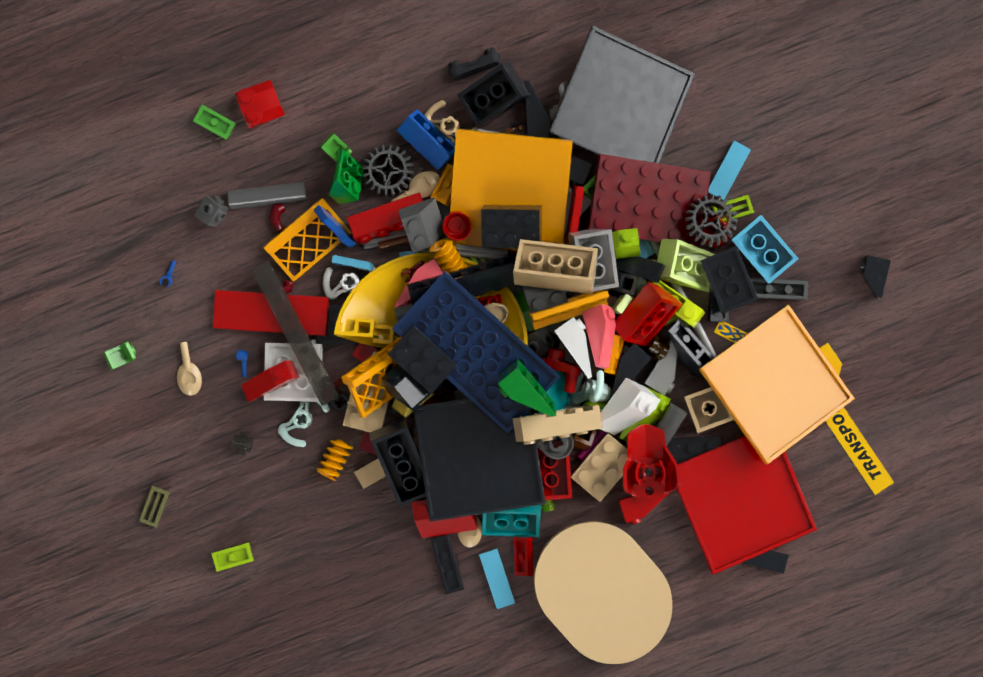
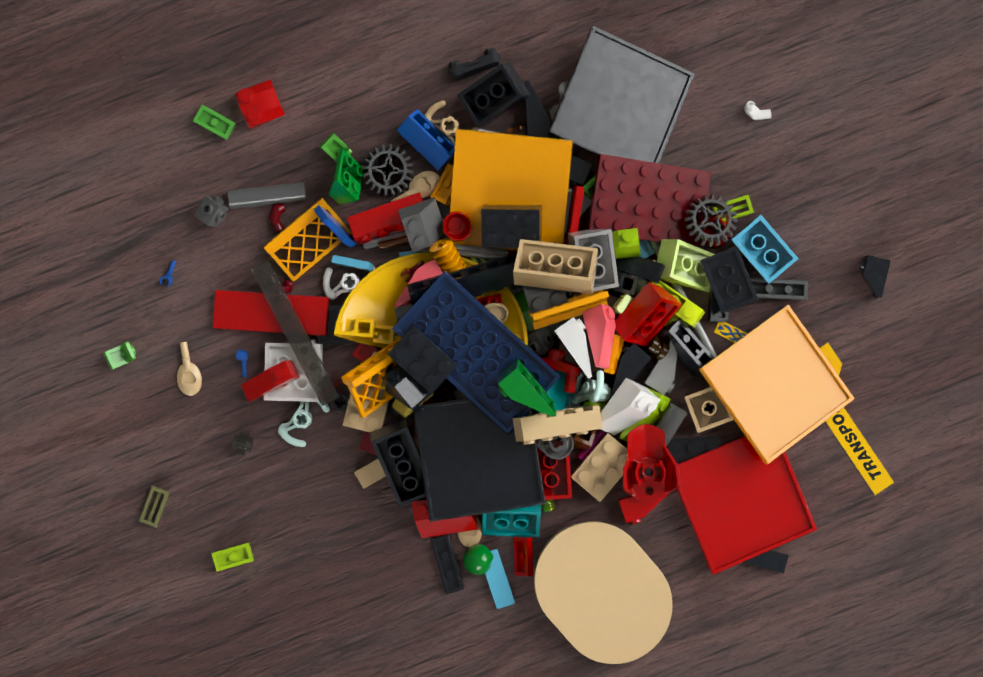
light orange piece [316,438,354,481] -> none
medium azure tile [708,141,751,201] -> none
none -> green hair [463,544,493,575]
none -> white arm [744,101,771,120]

